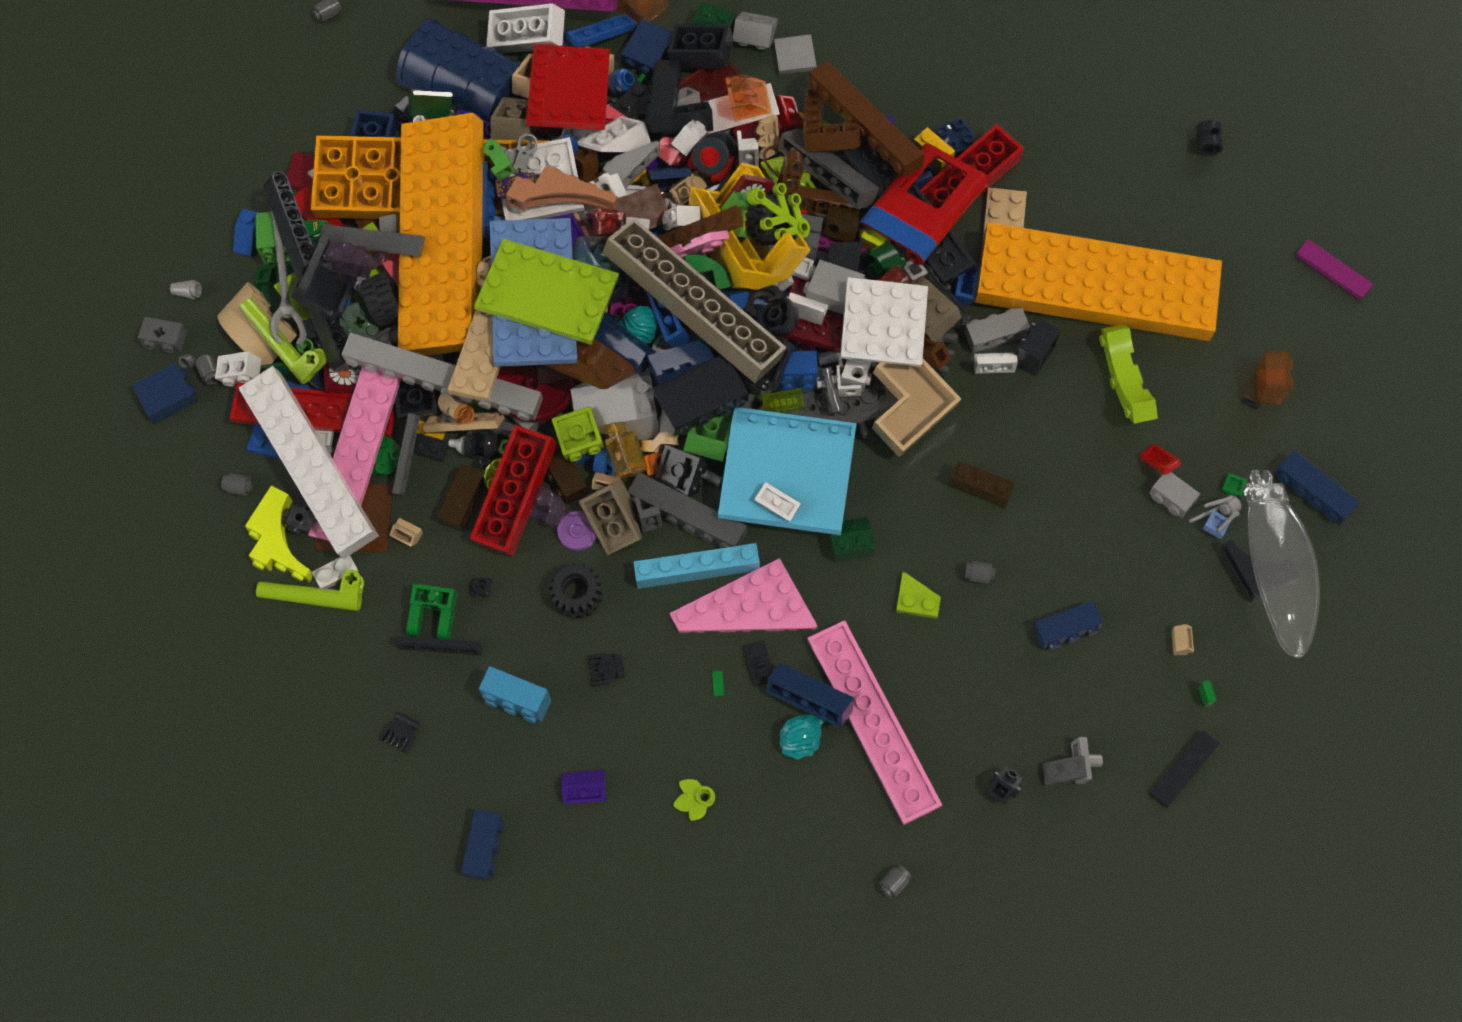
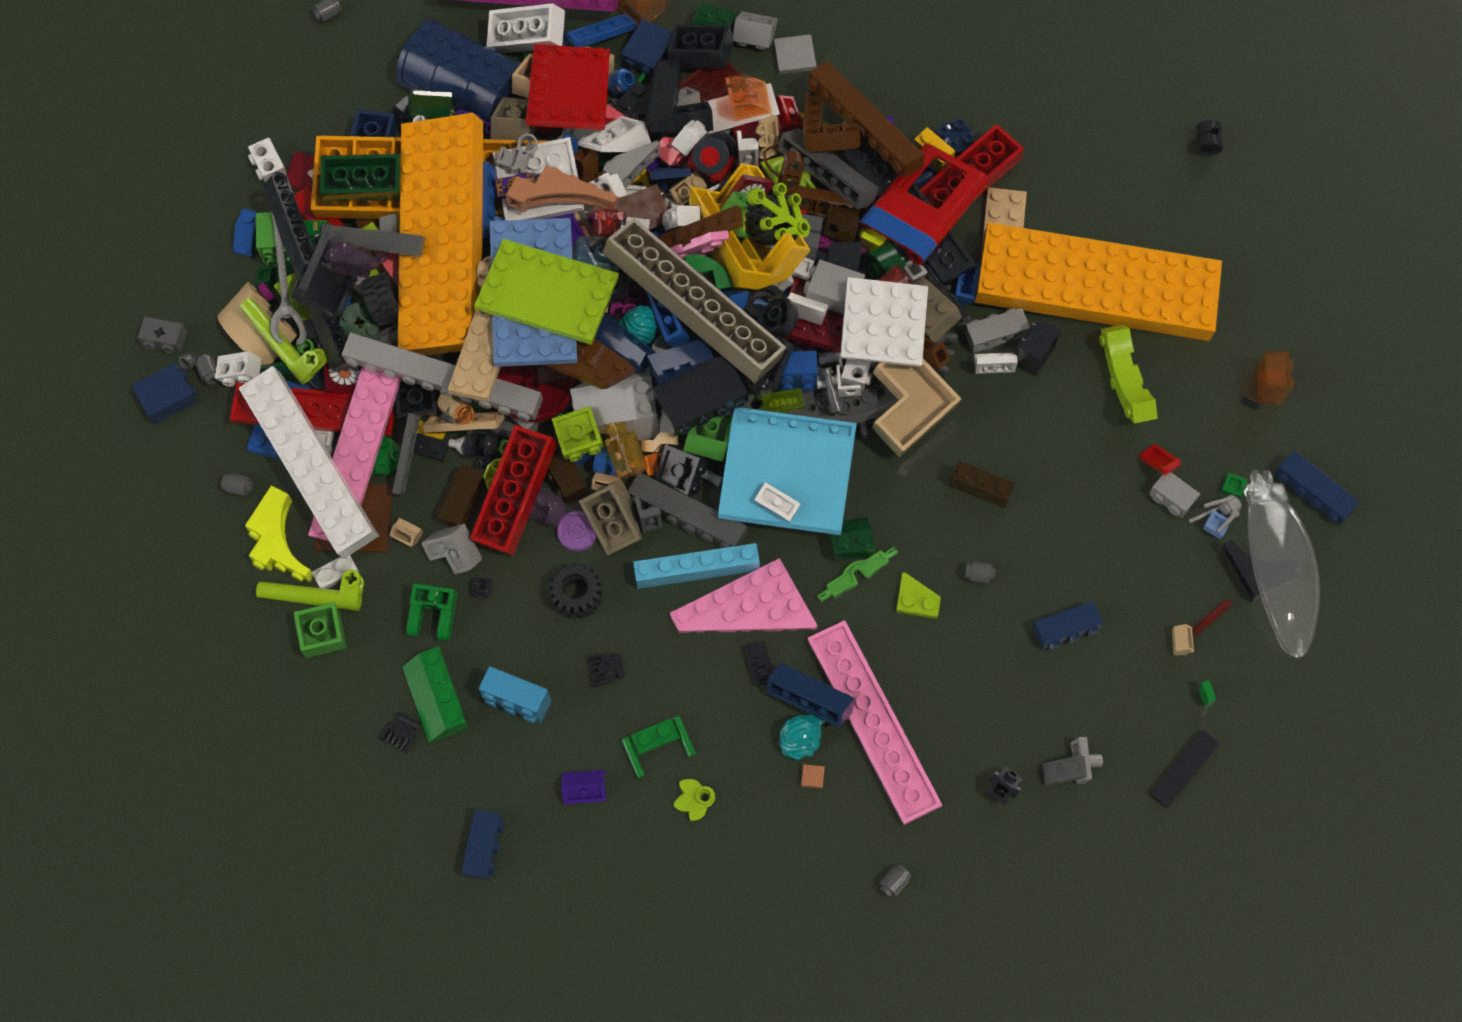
light grey cone [170,280,202,299] -> none
black brick [283,504,315,535] -> none
black tile [396,636,483,655] -> none
bright green leg [483,140,516,181] -> none
green piece [712,671,724,696] -> none
magenta tile [1296,239,1373,301] -> none
none -> white brick [248,138,287,182]
none -> magenta tile [257,282,275,301]
none -> bright green brick [294,602,347,658]
none -> dark green brick [320,154,401,202]
none -> green slope [402,646,469,744]
none -> light grey panel [421,523,482,574]
none -> green plate [621,716,696,779]
none -> nougat tile [801,764,825,789]
none -> bright green piece [817,546,898,603]
none -> red piece [1192,598,1233,636]

